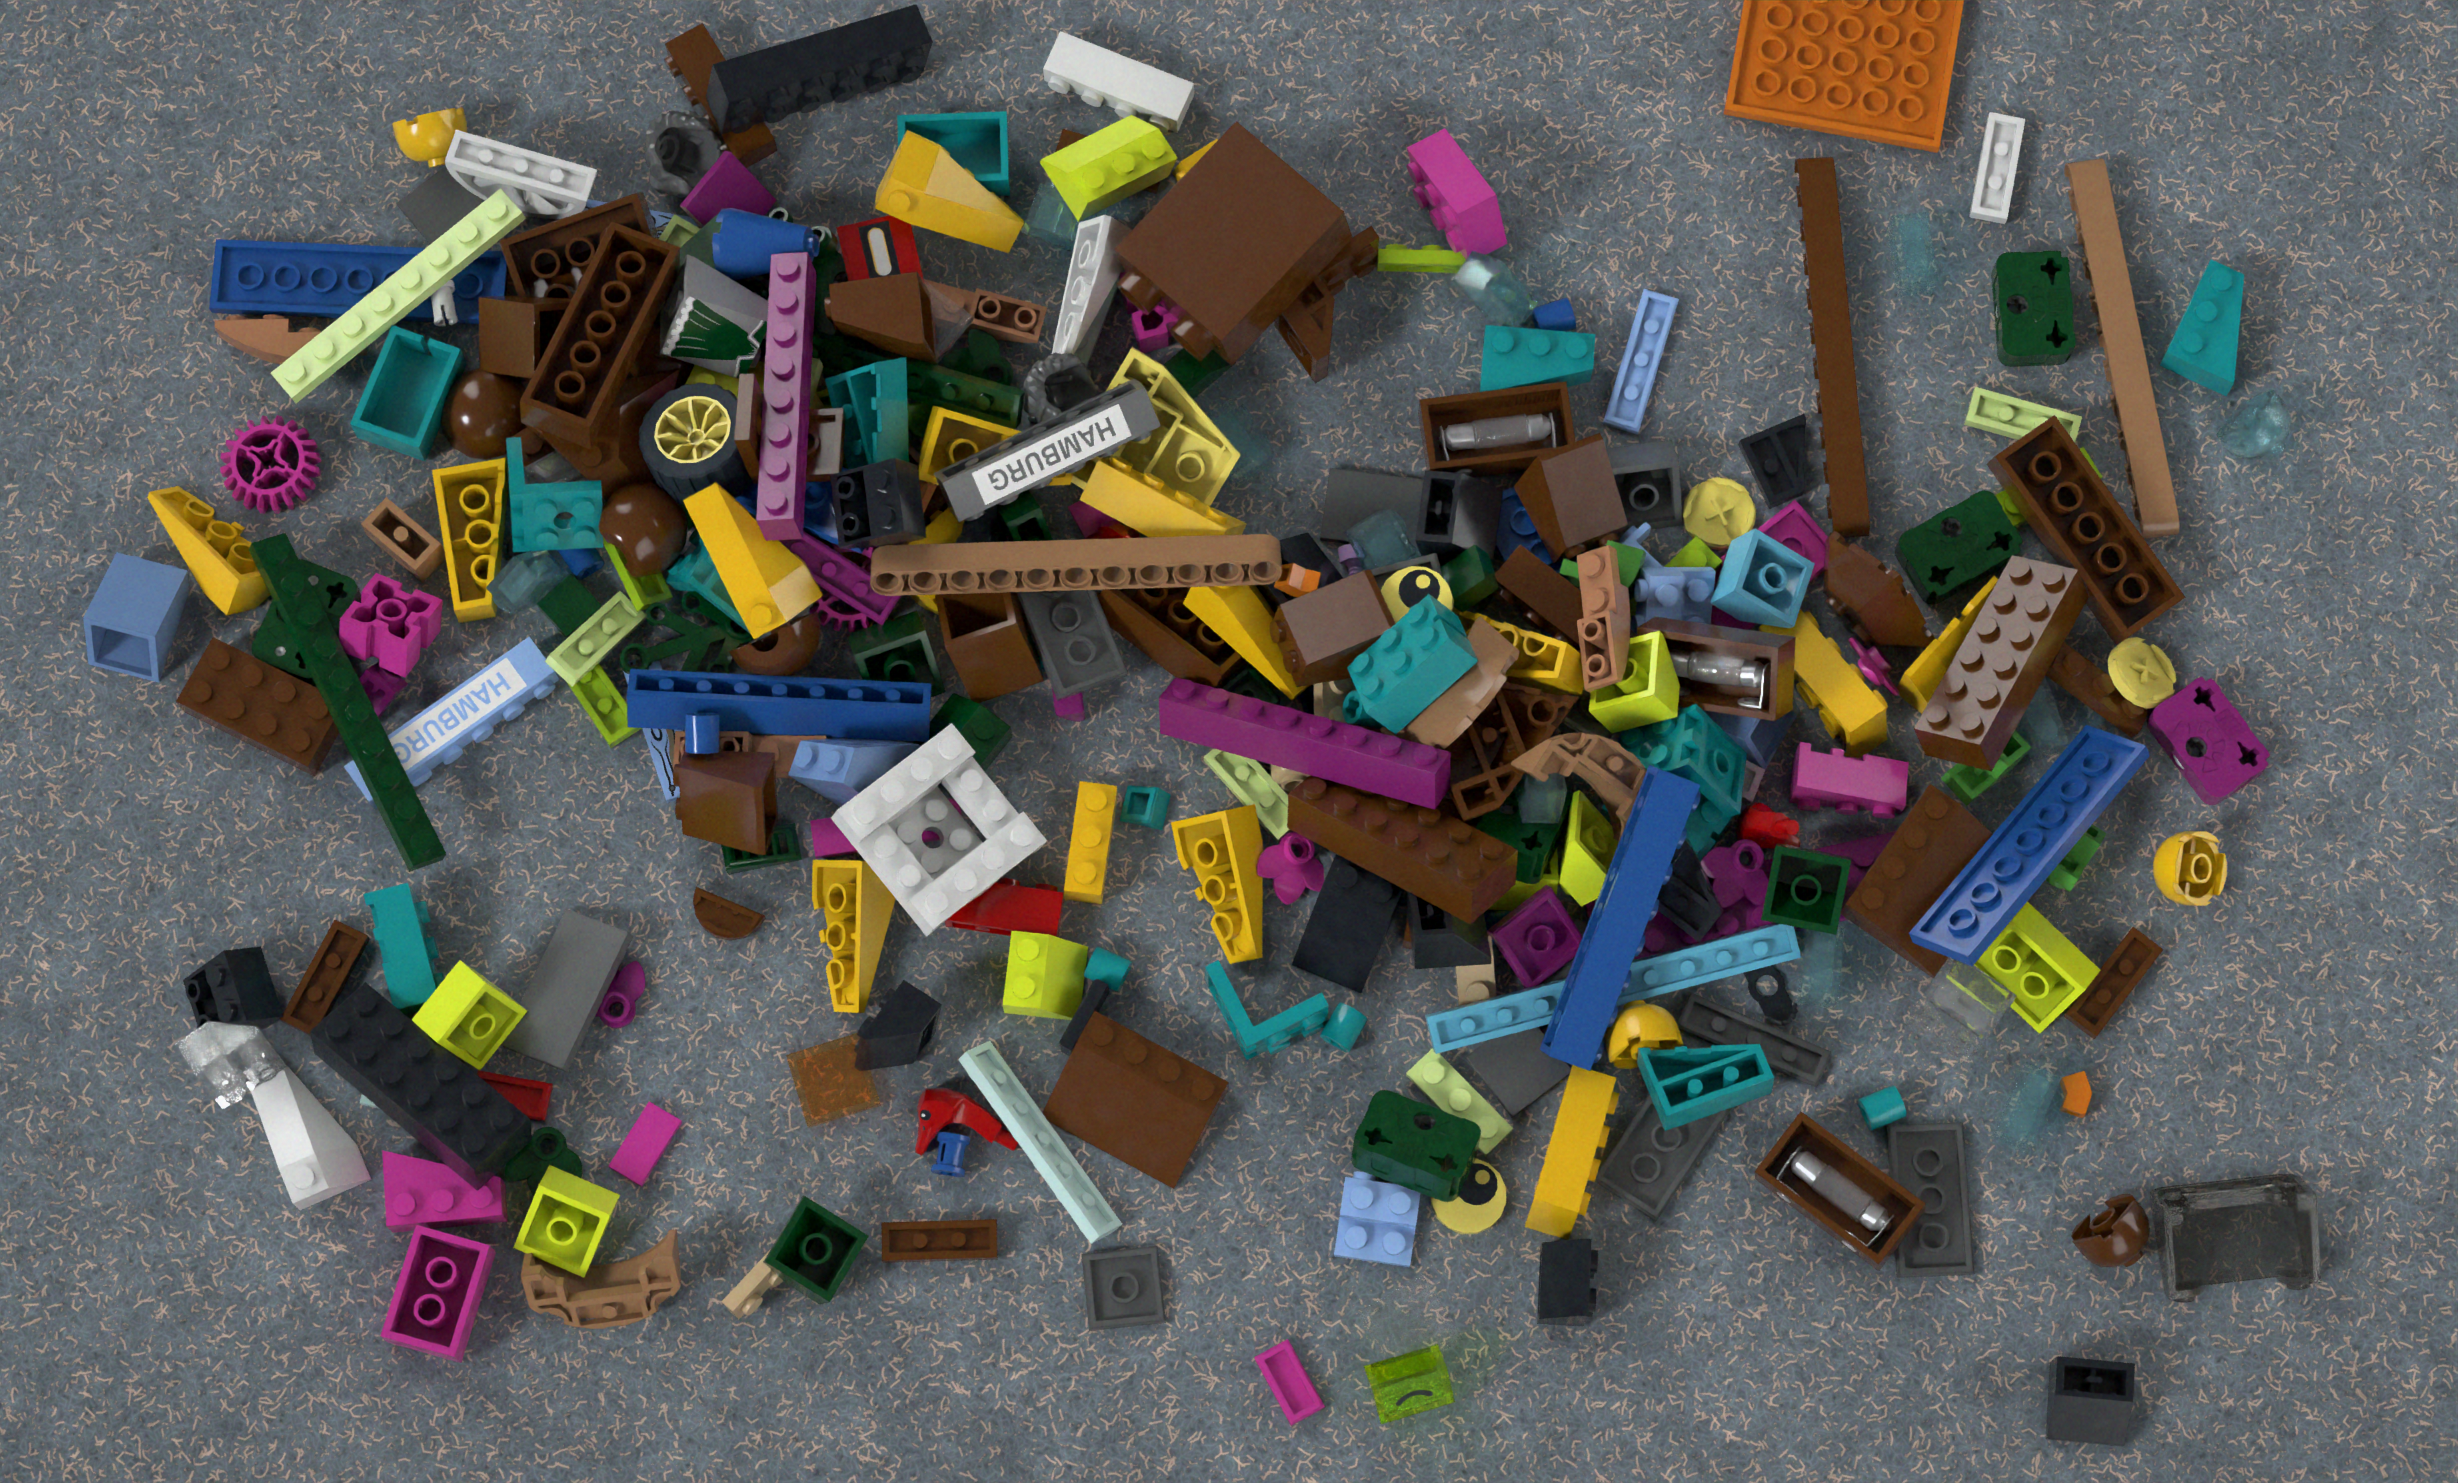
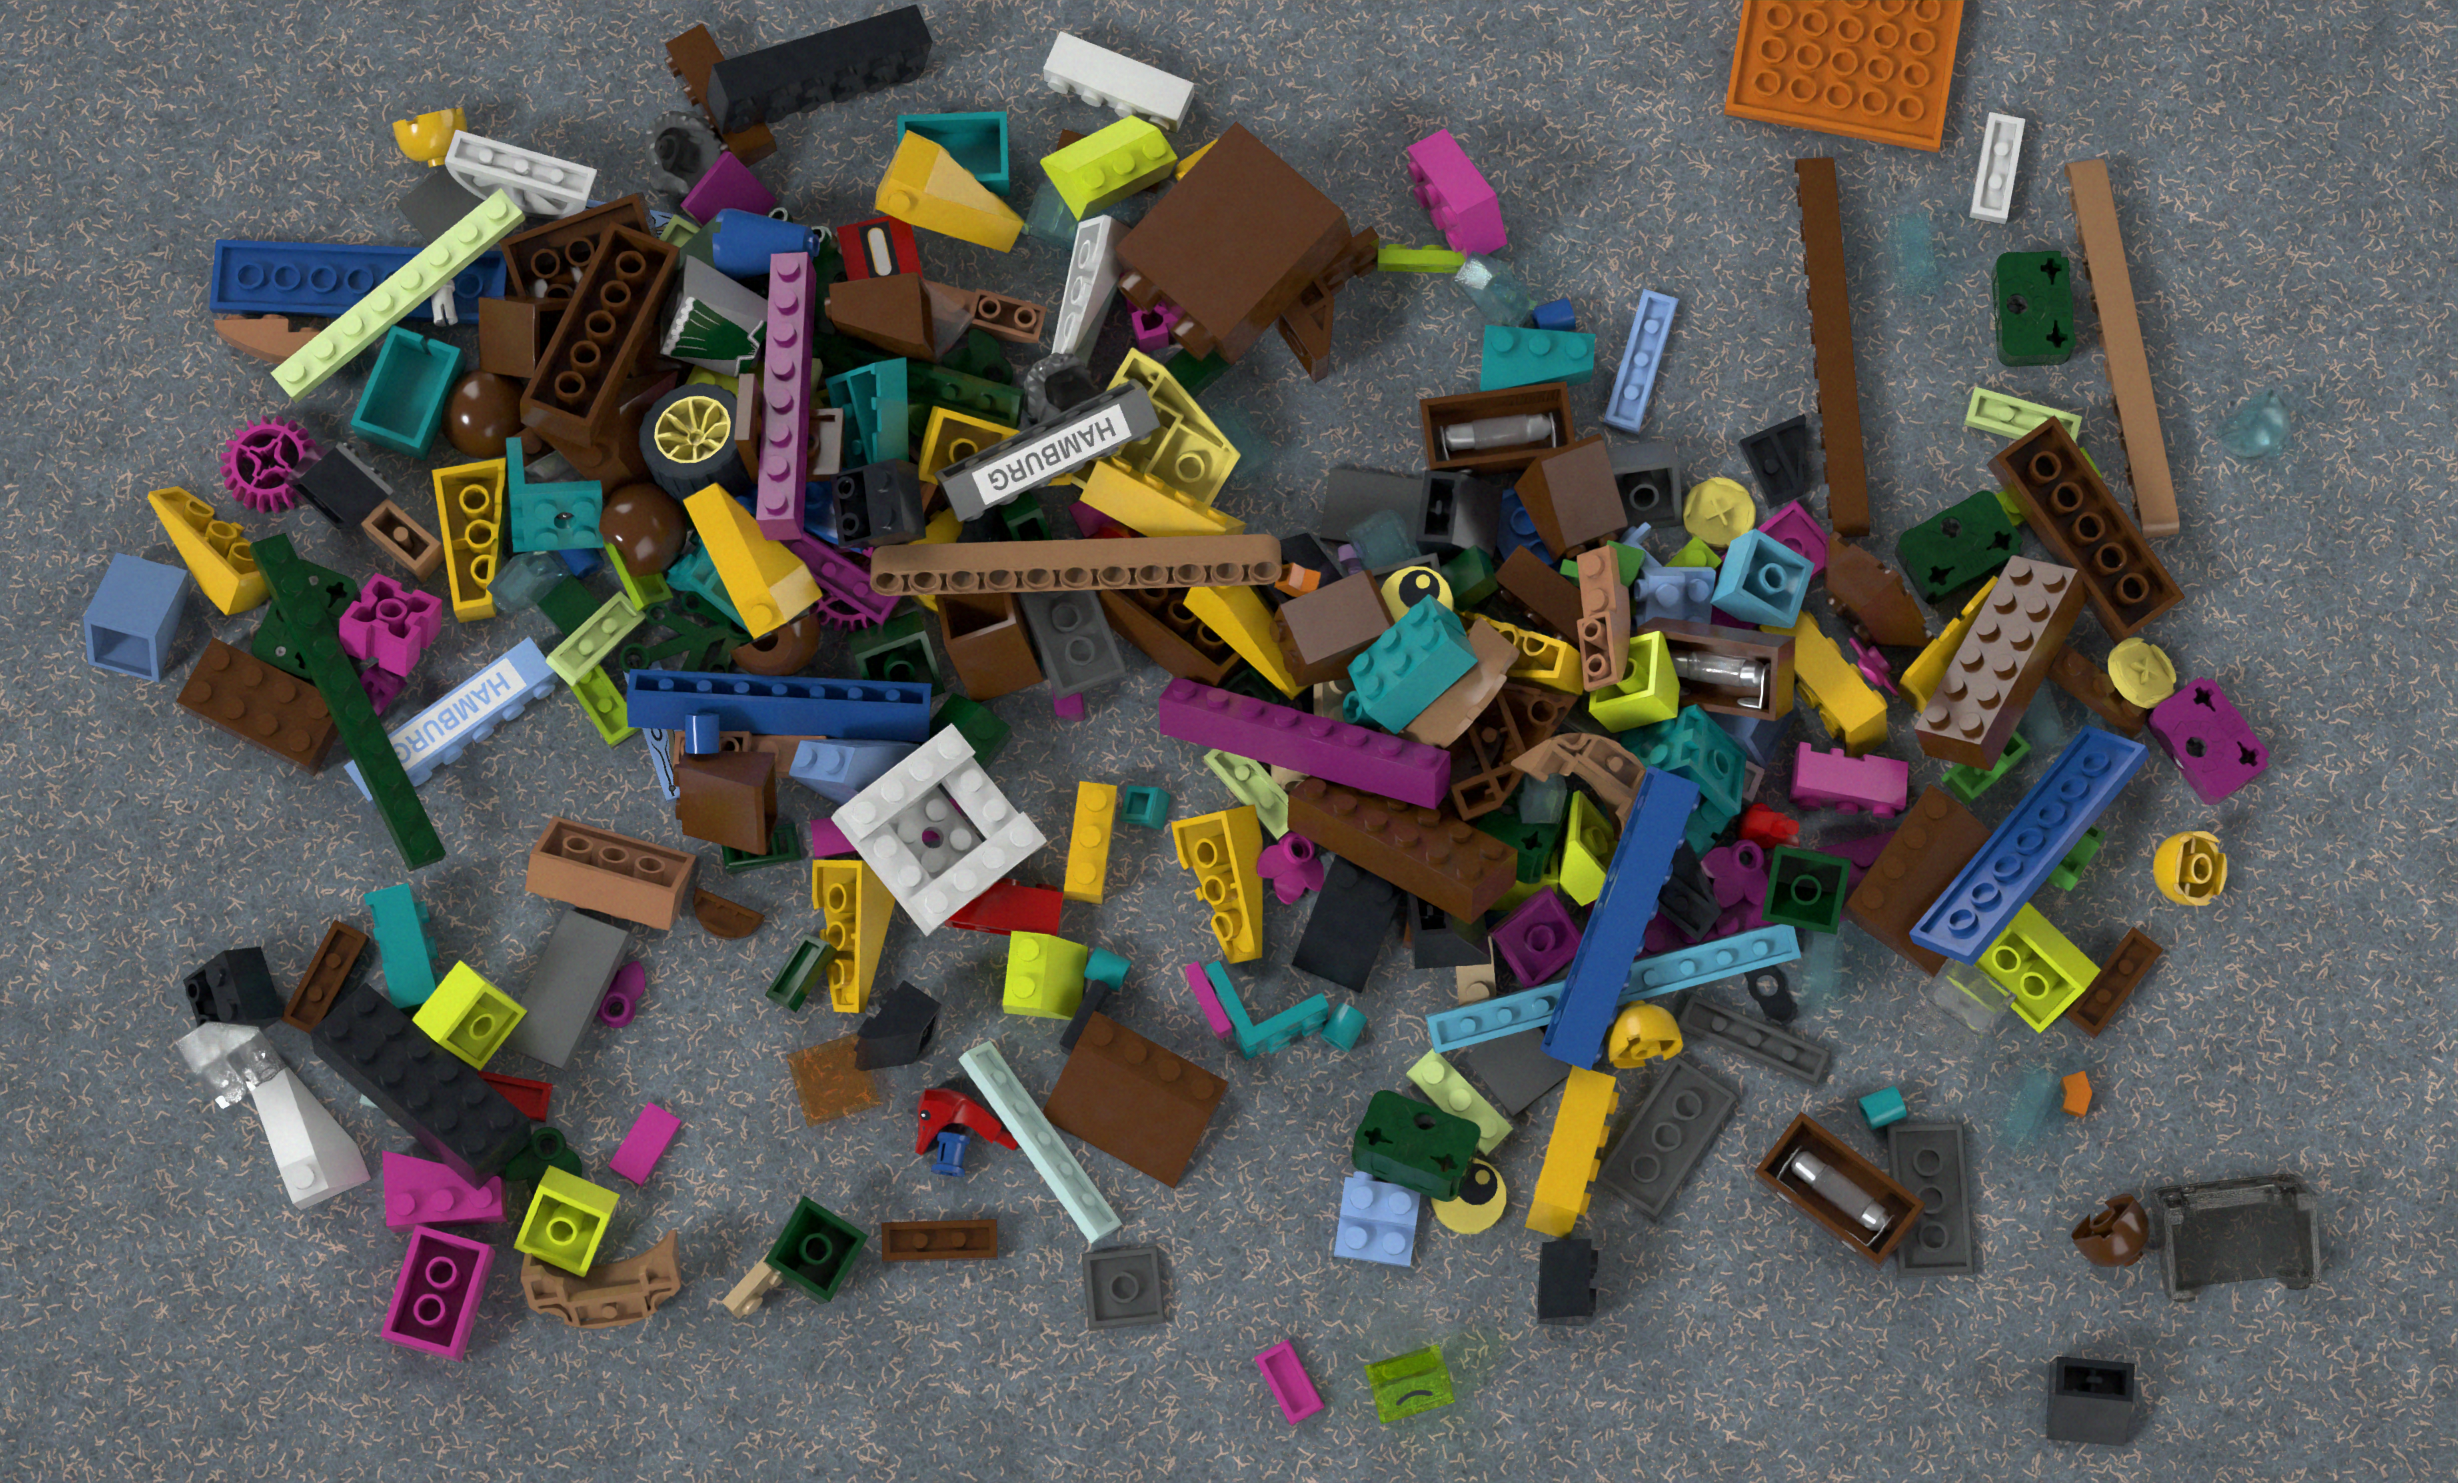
teal wedge [1637,1044,1774,1131] -> none
teal wedge [2159,259,2244,396] -> none
none -> black slope [284,441,394,530]
none -> nougat slope [525,816,697,931]
none -> dark green tile [765,932,837,1013]
none -> dark pink tile [1185,961,1232,1040]

